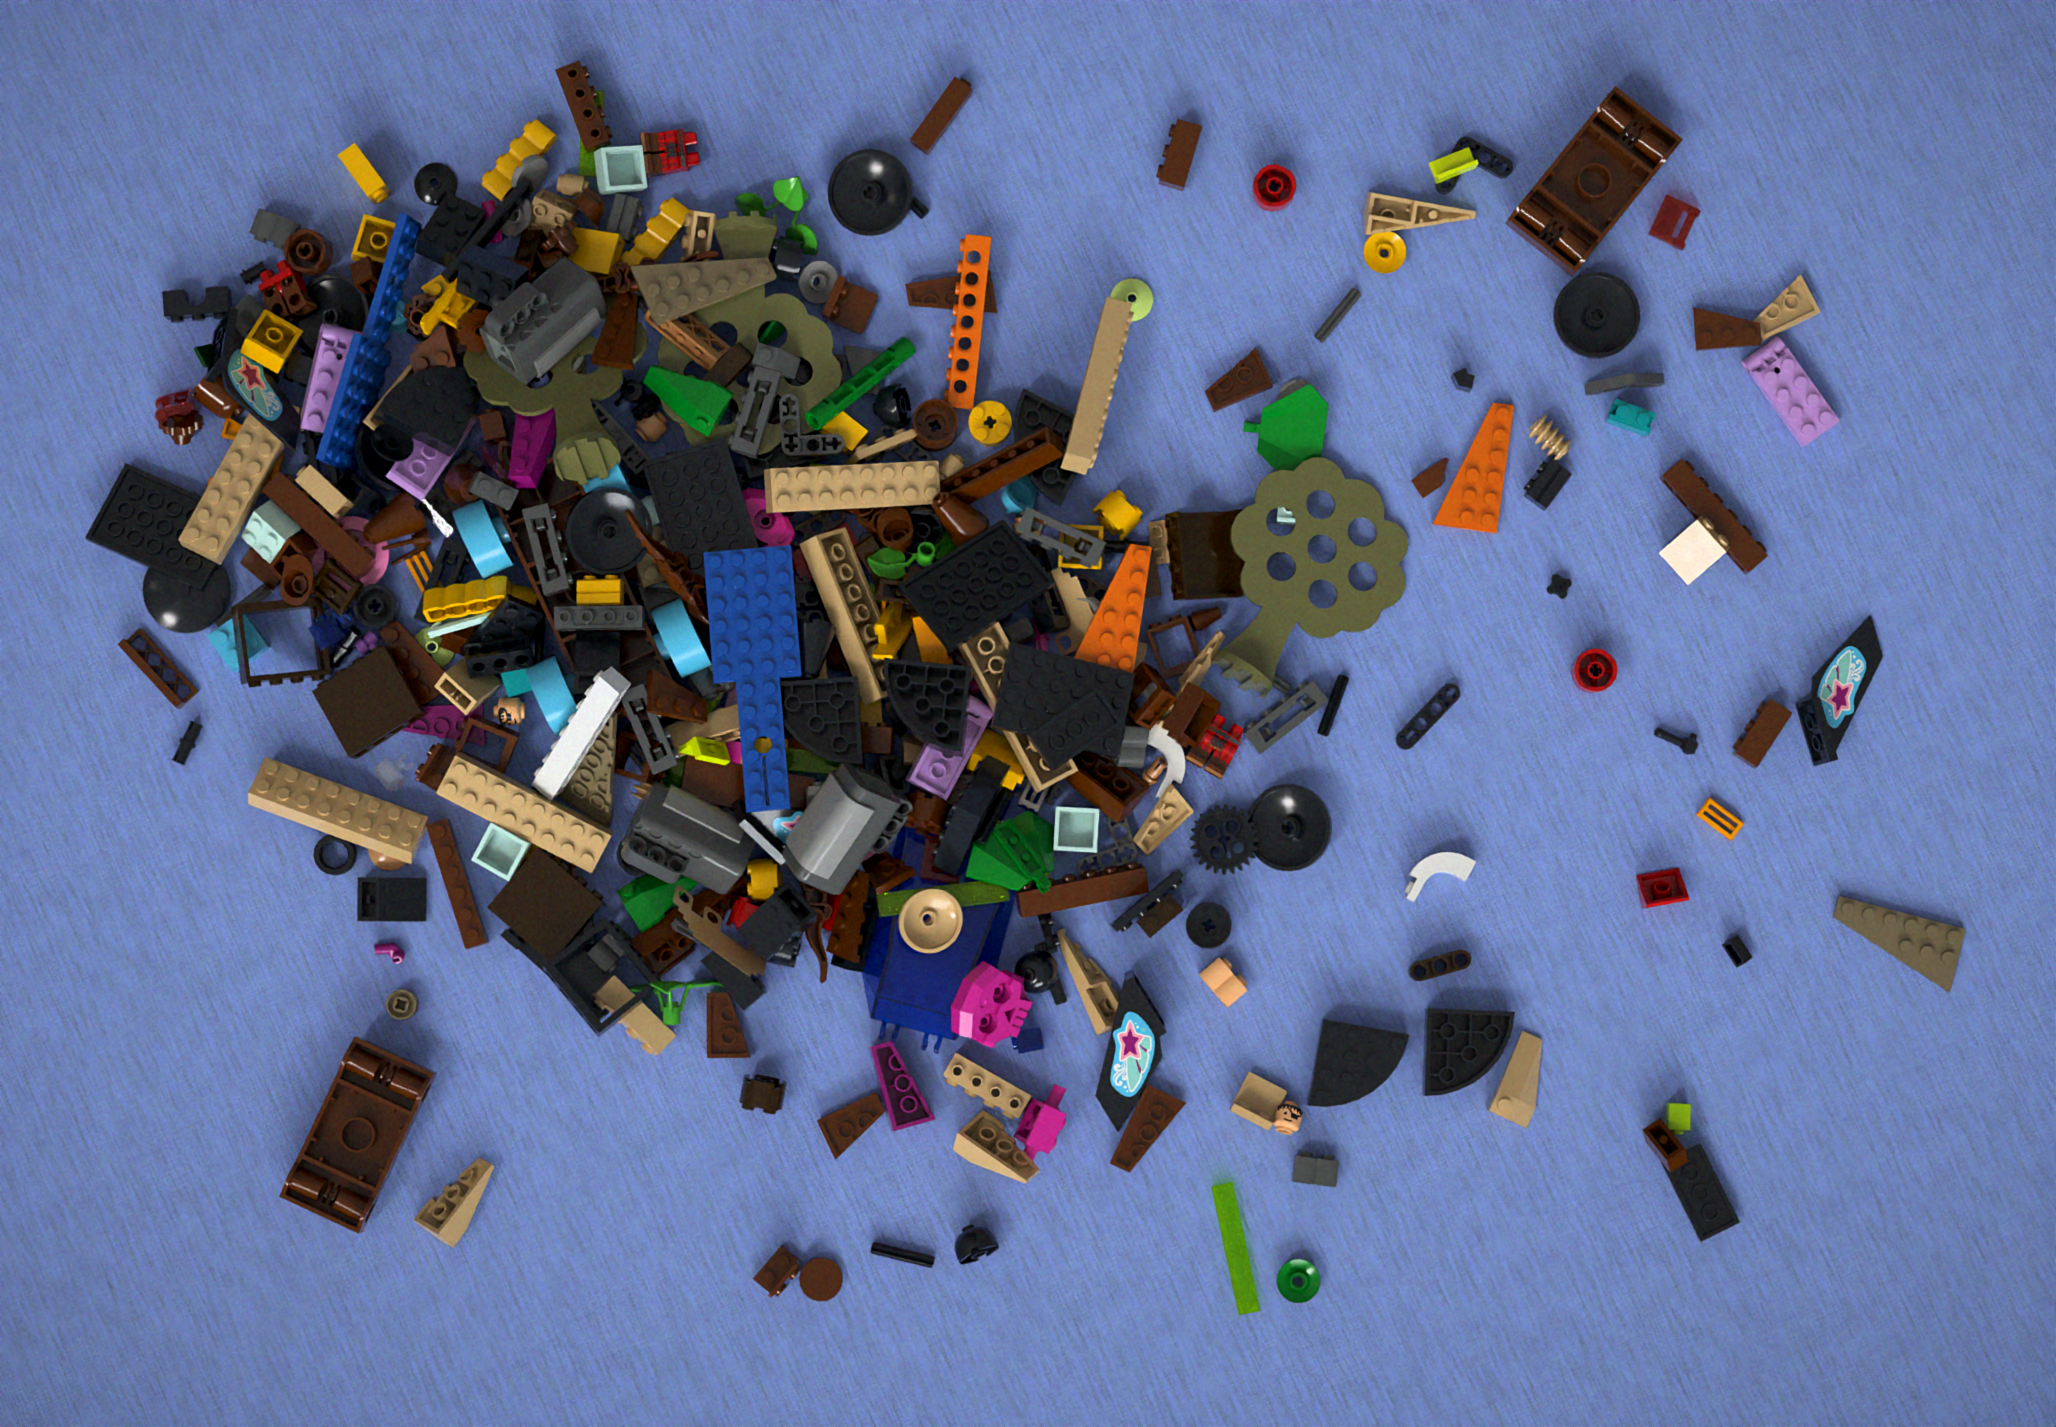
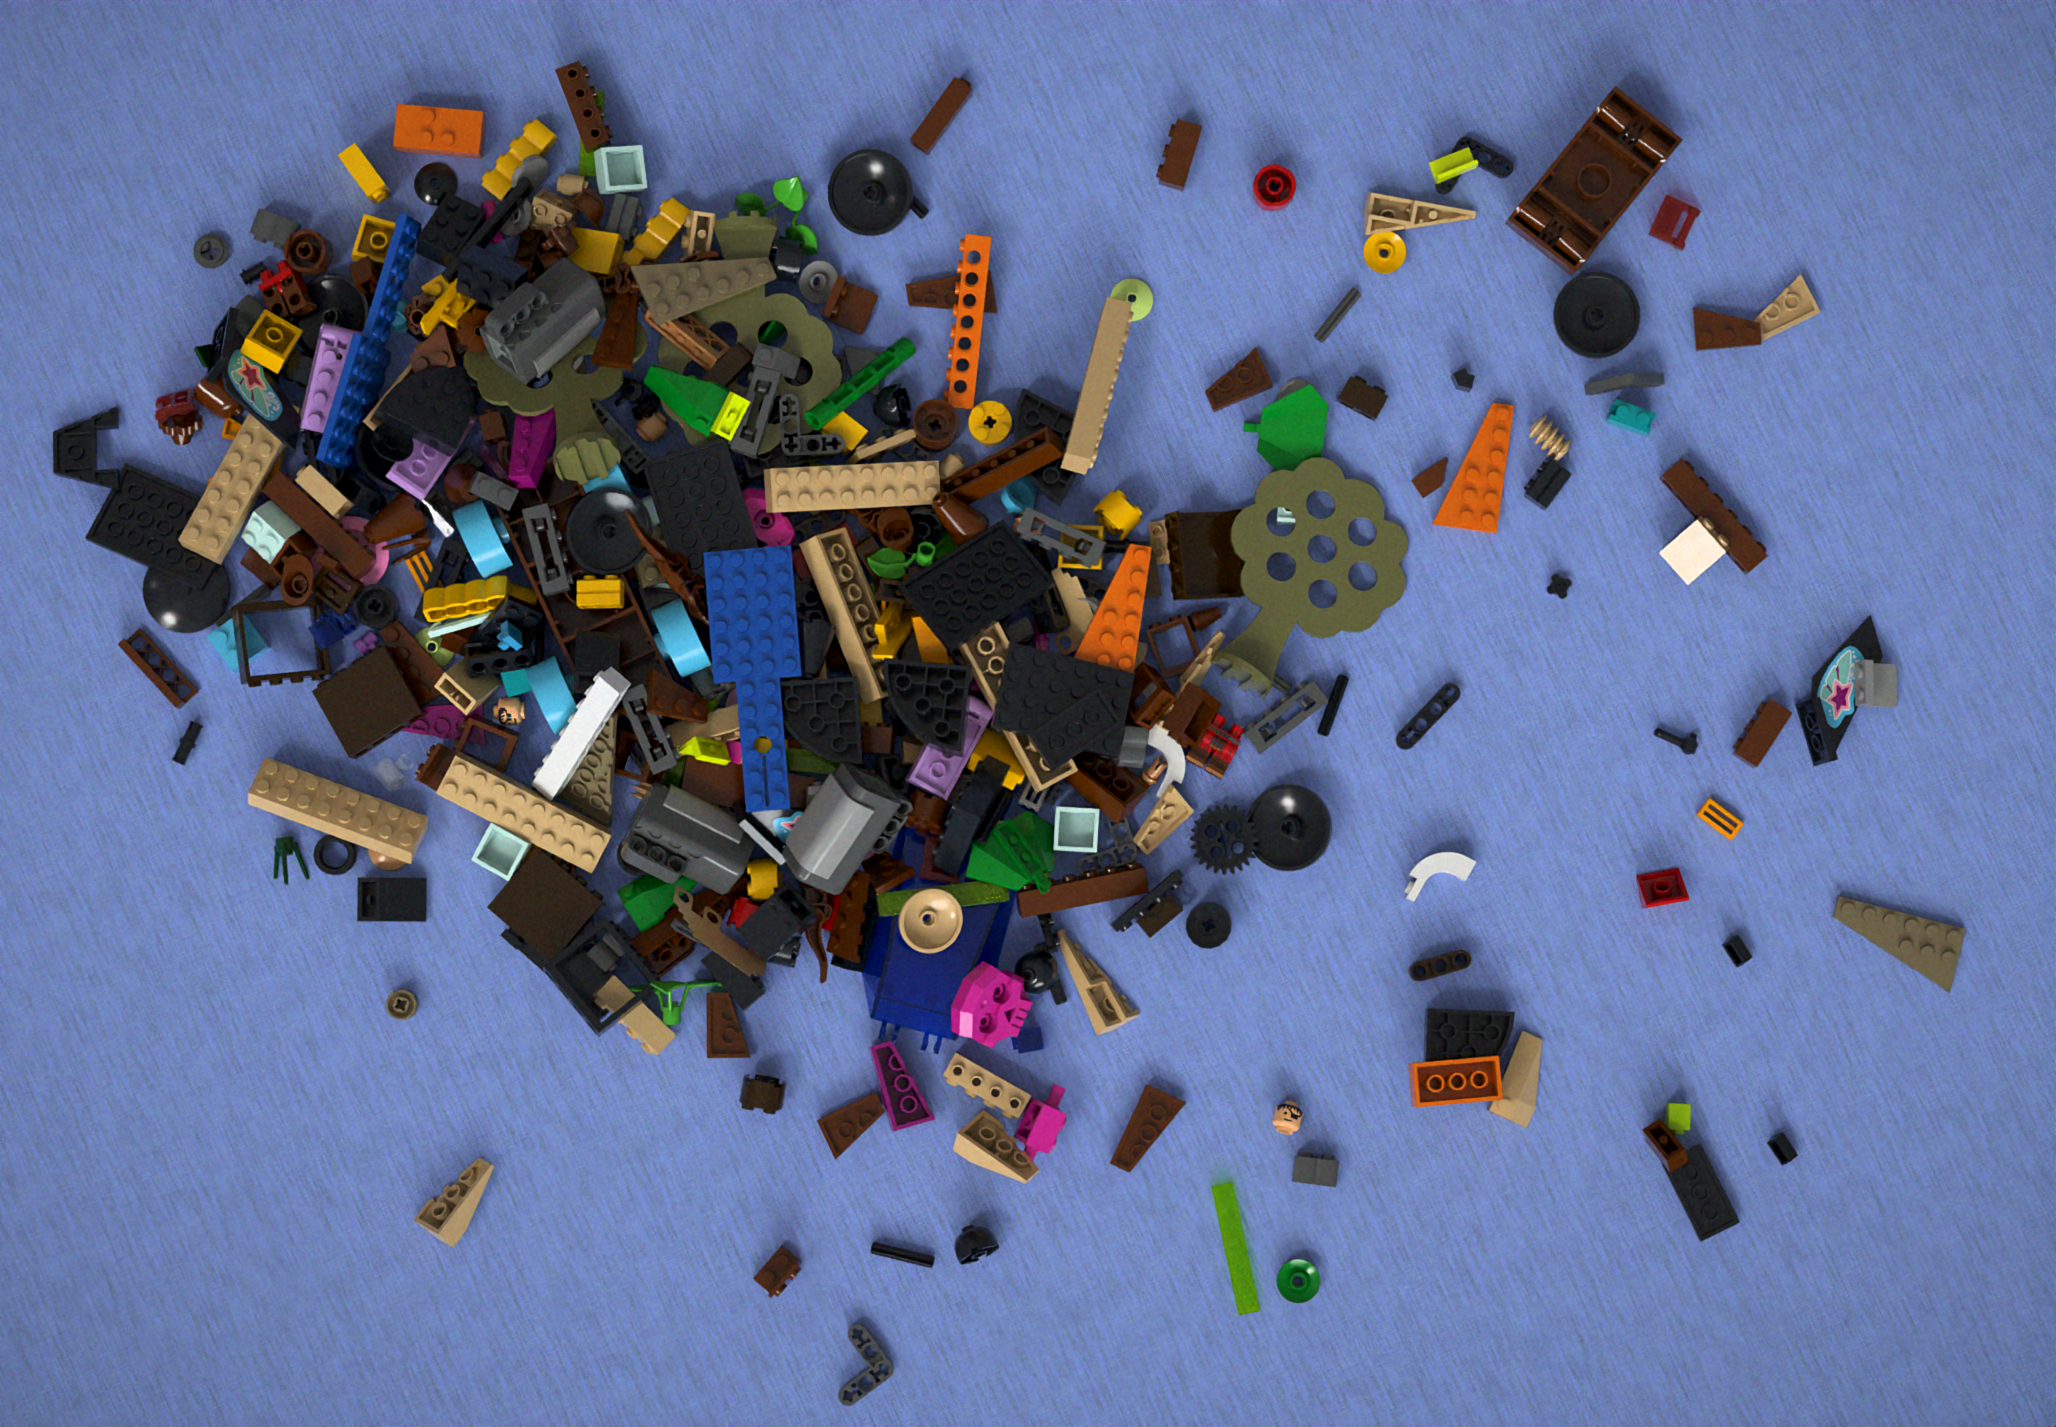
black arch [162,286,232,323] -> none
reddish brown piece [279,1036,437,1234] -> none
black pin [329,626,362,667] -> none
magenta arm [374,942,405,964] -> none
reddish brown brick [426,818,489,950] -> none
dark grey brick [554,605,645,631] -> none
hips [640,129,700,178] -> none
reddish brown tile [799,1258,843,1301] -> none
piece [1095,969,1167,1132] -> none
light nougat brick [1198,957,1247,1007] -> none
tan bracket [1229,1072,1287,1131] -> none
black brick [1307,1019,1409,1107] -> none
red brick [1571,648,1618,693] -> none
lavender hinge [1741,336,1840,447] -> none
none -> black wing [53,407,120,490]
none -> dark grey gear [193,234,228,269]
none -> dark green plant [273,837,309,885]
none -> reddish brown tile [315,553,341,573]
none -> orange brick [393,104,486,159]
none -> dark azure tile [497,620,523,651]
none -> neon yellow panel [710,391,750,441]
none -> dark grey beam [838,1324,893,1406]
none -> dark brown brick [1337,375,1388,422]
none -> orange brick [1408,1055,1503,1107]
none -> black piece [1767,1132,1798,1165]
none -> light grey bracket [1854,660,1897,707]

